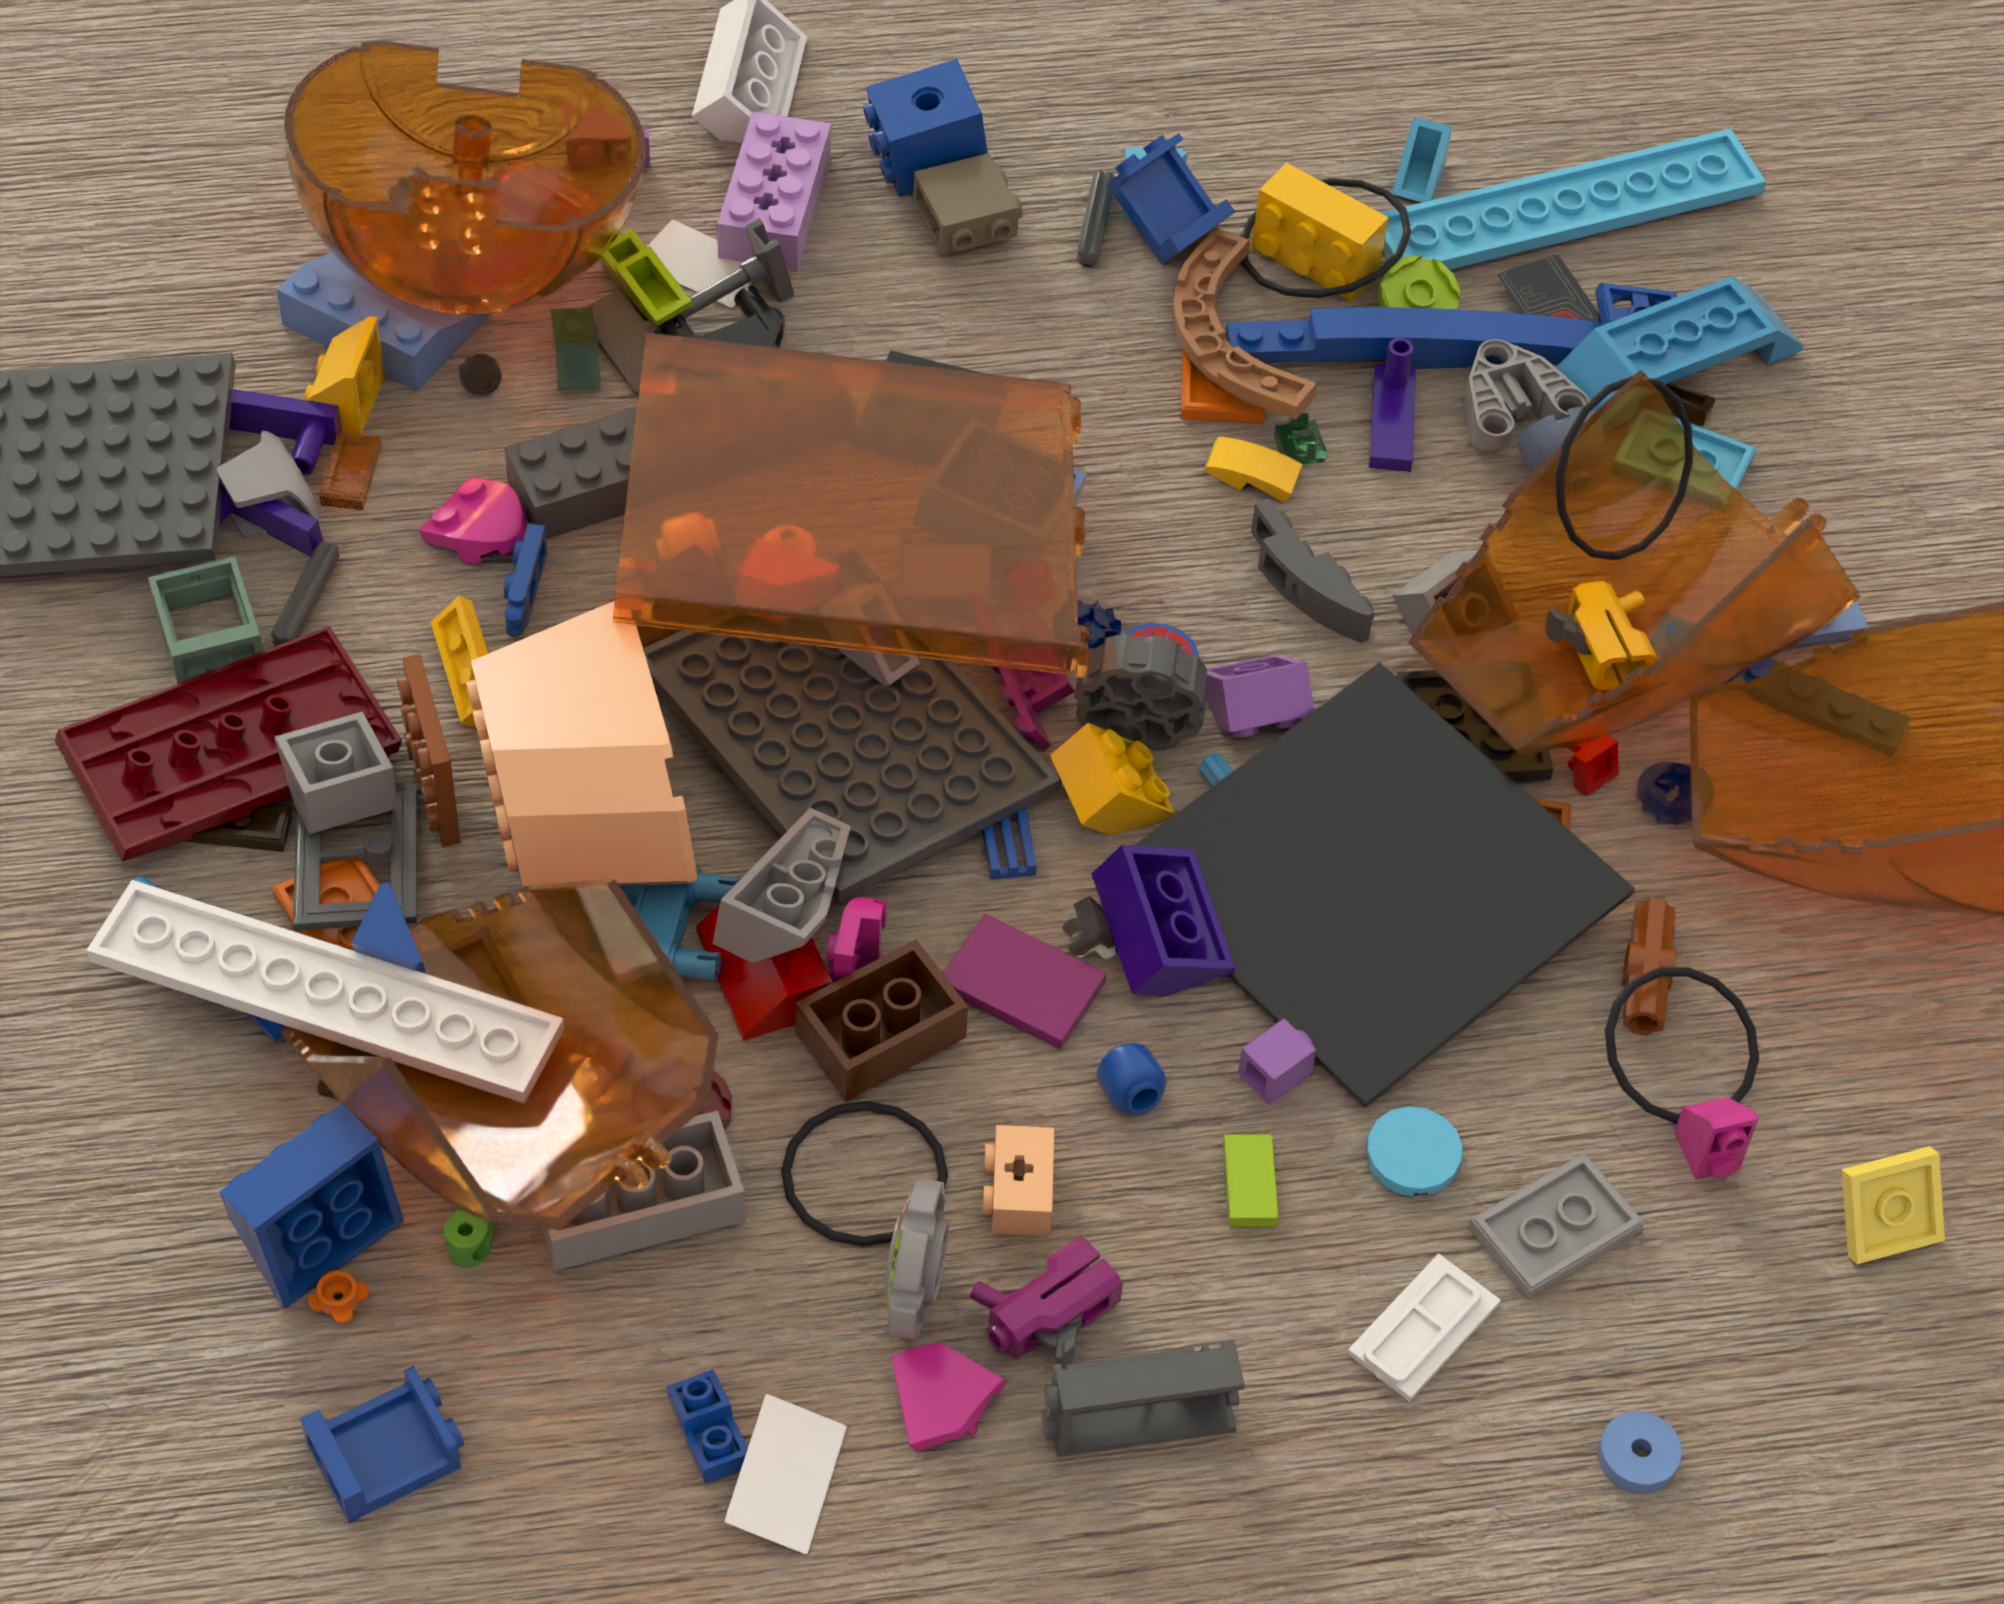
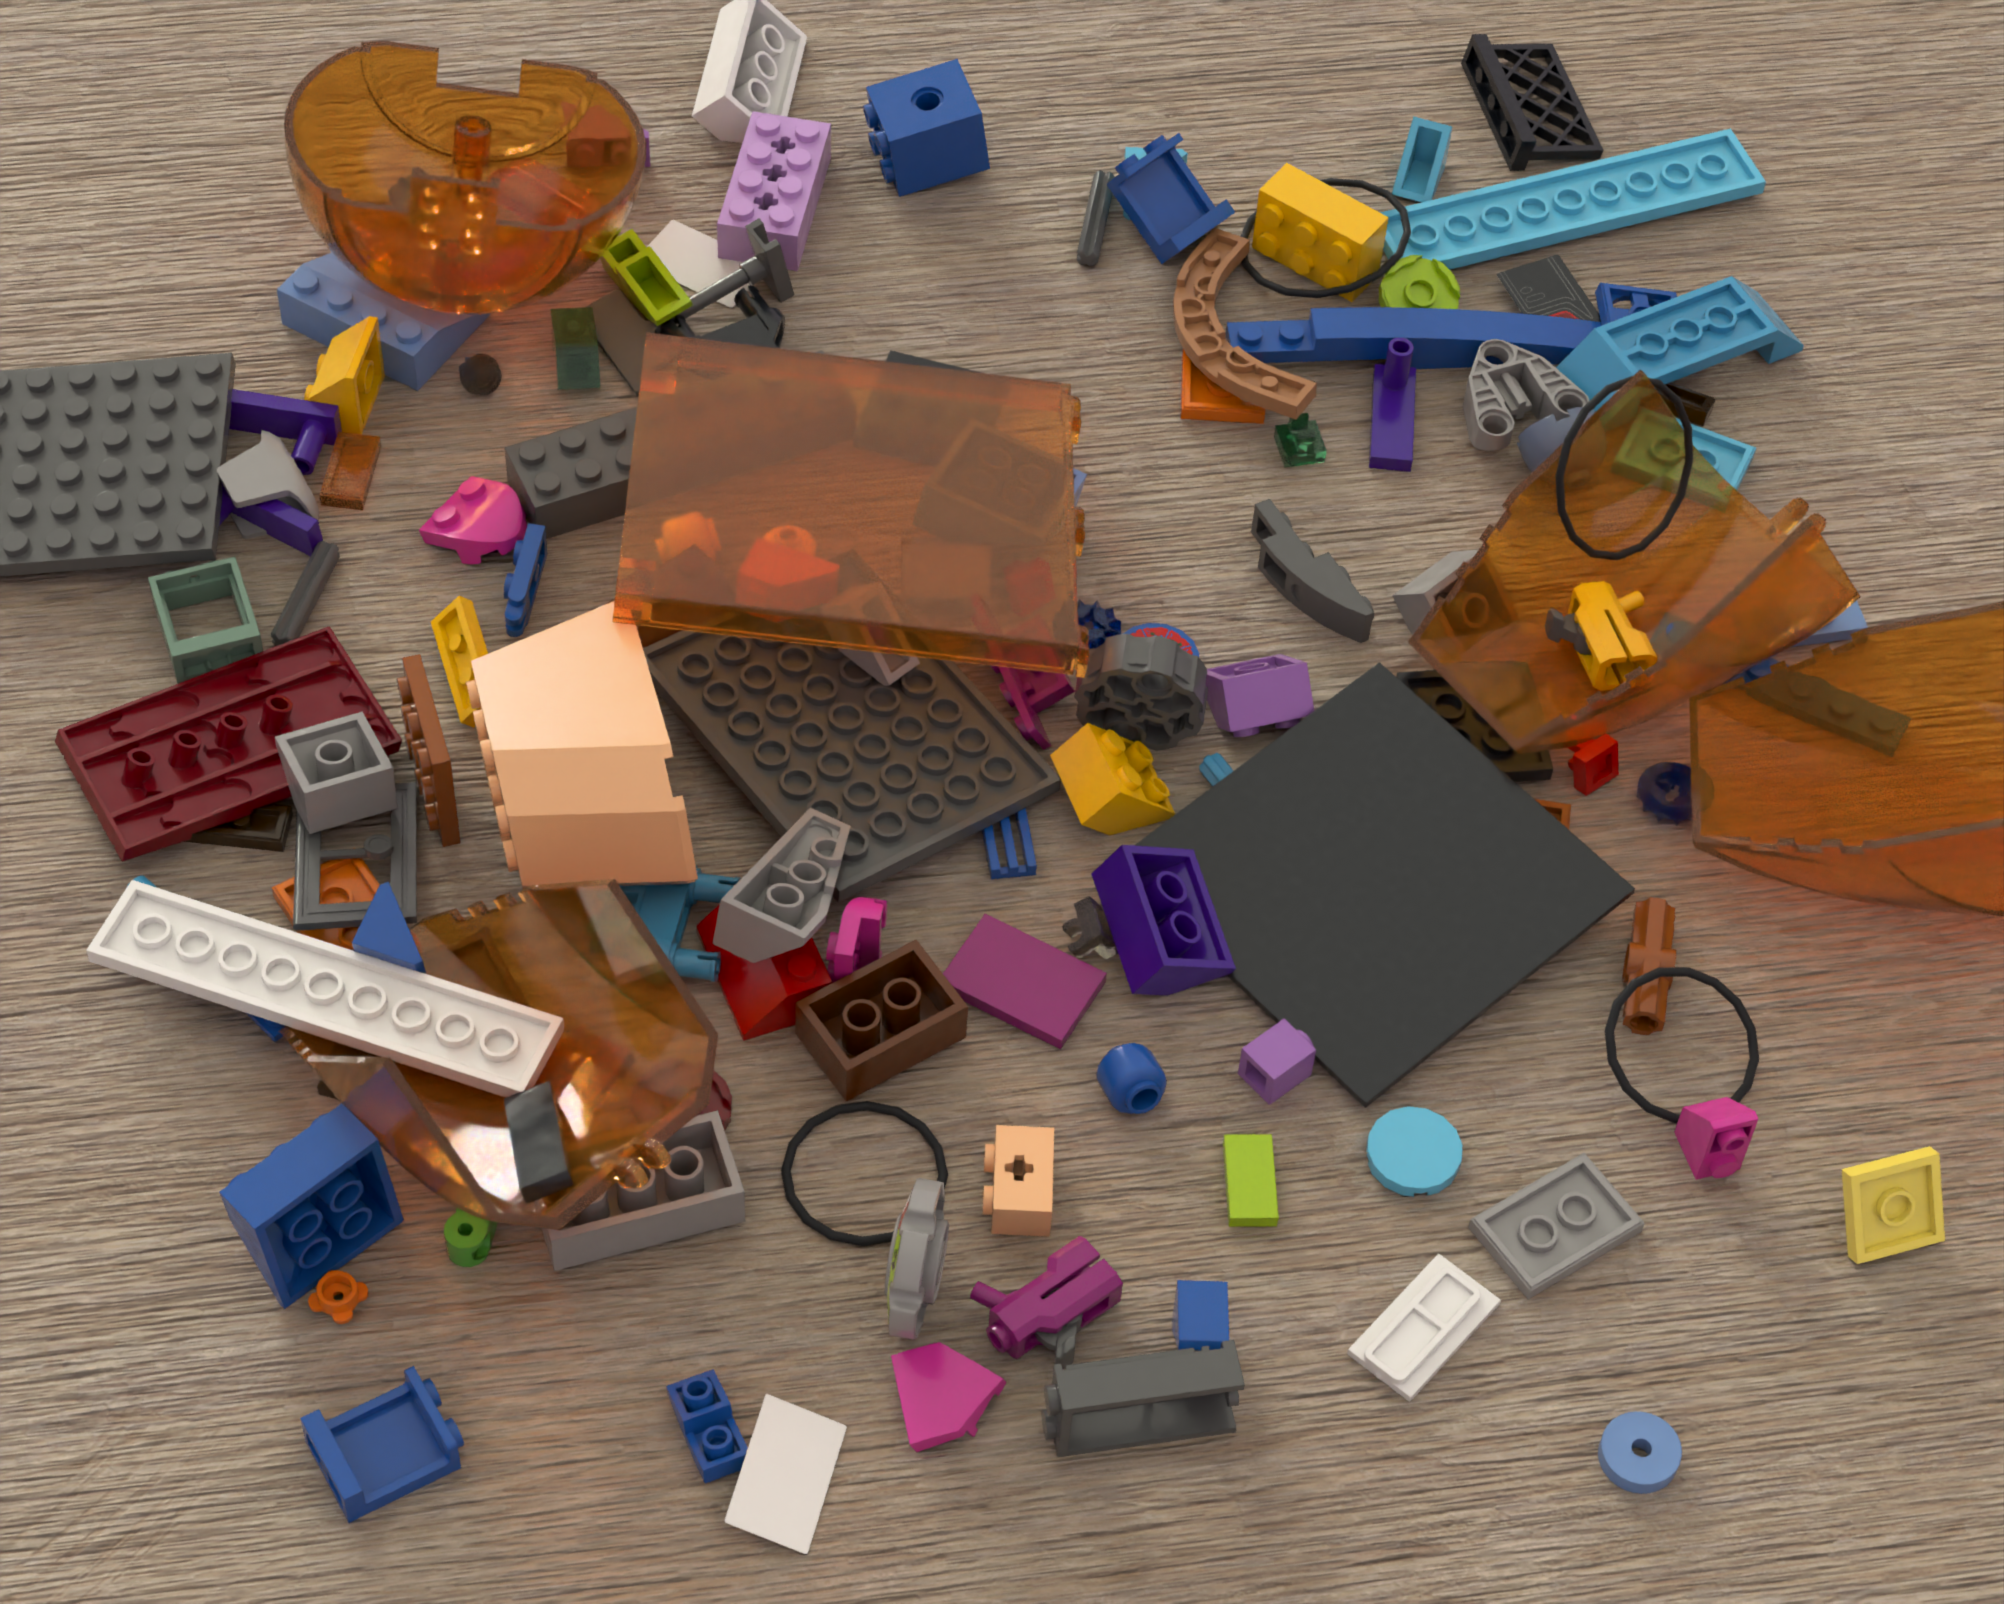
dark tan brick [913,153,1023,255] -> none
yellow slope [1203,436,1302,503] -> none
none -> black tile [504,1081,574,1203]
none -> blue slope [1172,1280,1229,1351]
none -> black fence [1461,34,1604,171]

